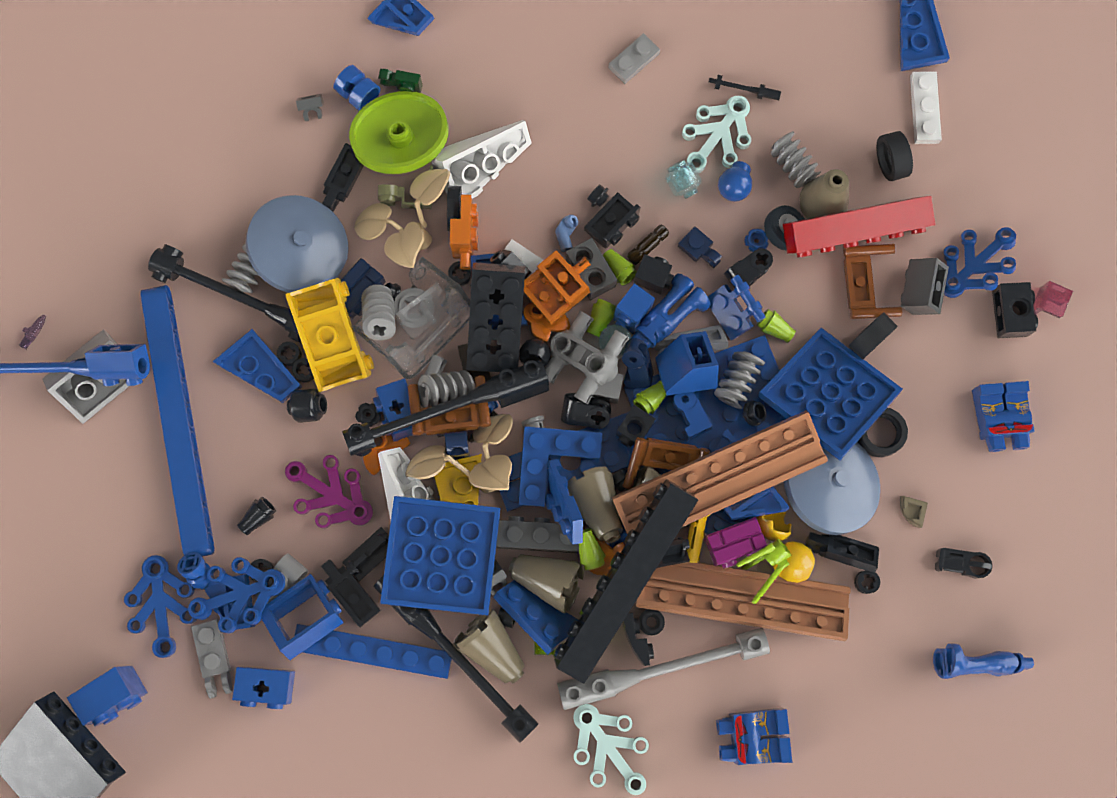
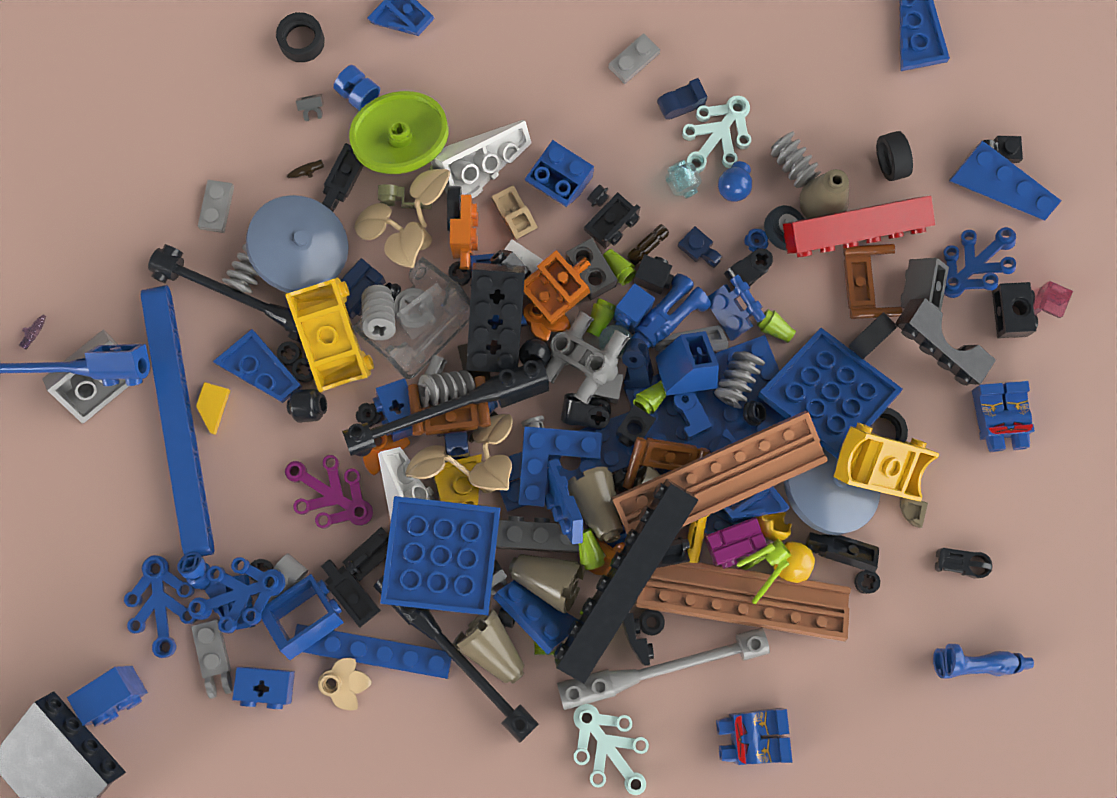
black cone [237,497,276,535] -> none
dark green plate [378,69,423,93] -> none
medium blue arm [555,214,578,252] -> none
black piece [709,75,781,101] -> none
white plate [910,72,942,144] -> none
none -> yellow tile [196,382,231,435]
none -> light grey plate [198,180,234,233]
none -> black tyre [276,12,325,62]
none -> dark brown helmet [287,159,324,178]
none -> tan plate [318,658,372,711]
none -> tan slope [491,185,538,239]
none -> blue slope [525,140,594,207]
none -> dark blue leg [657,78,708,120]
none -> yellow piece [833,423,939,502]
none -> arch [895,298,996,386]
none -> blue wing [949,141,1062,221]
none -> black plate [983,136,1023,163]

